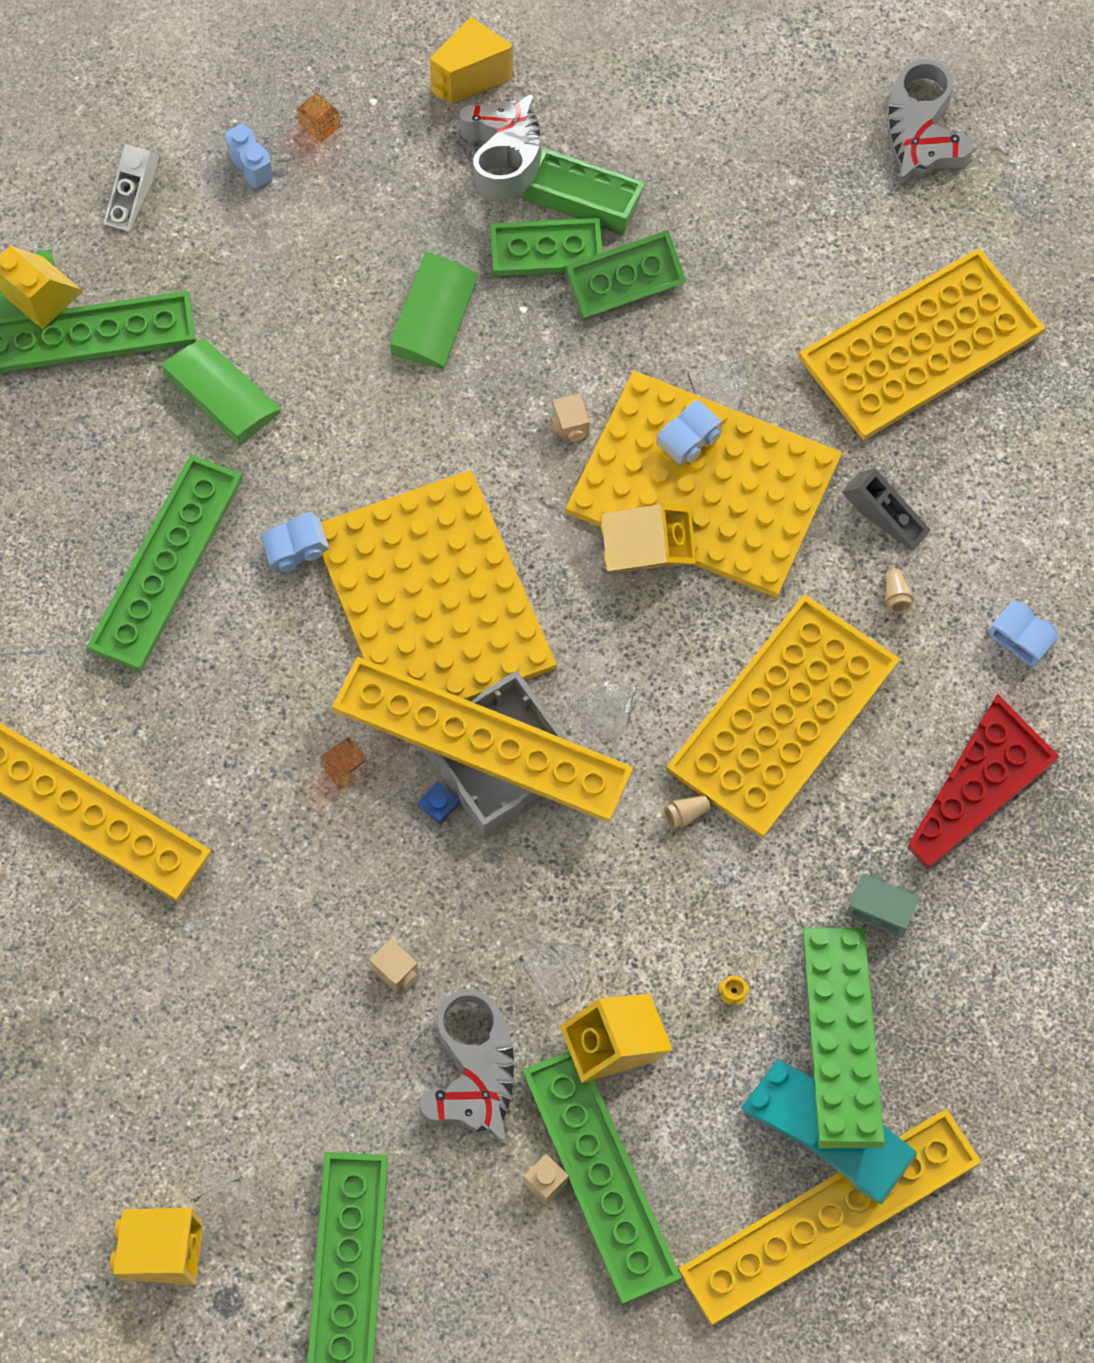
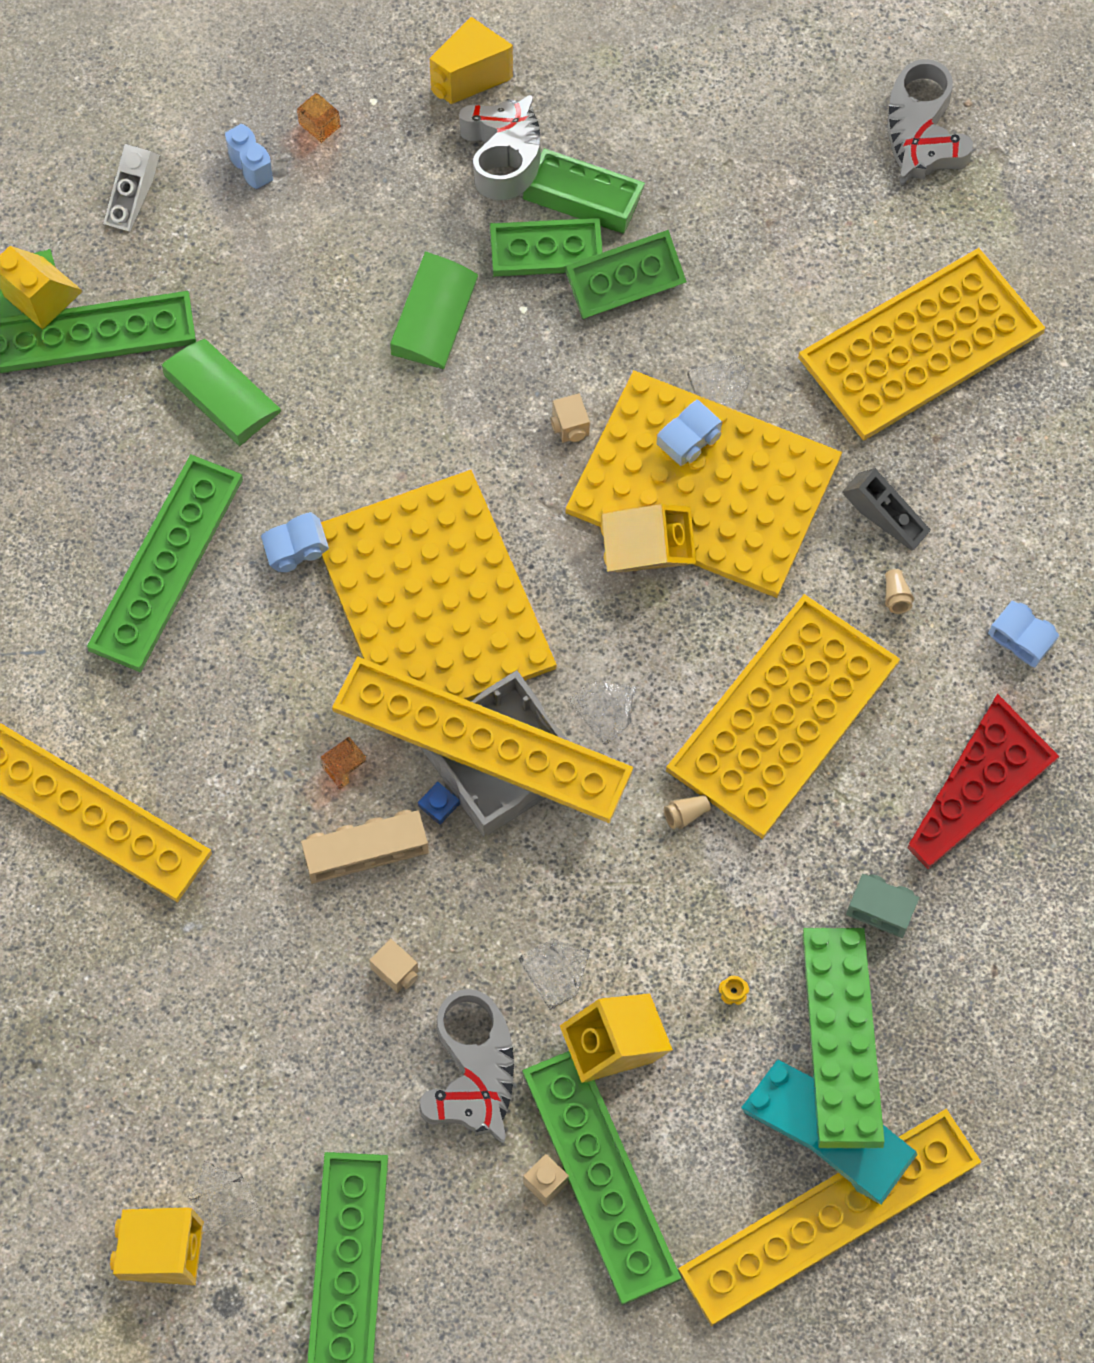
none -> tan brick [301,810,429,884]

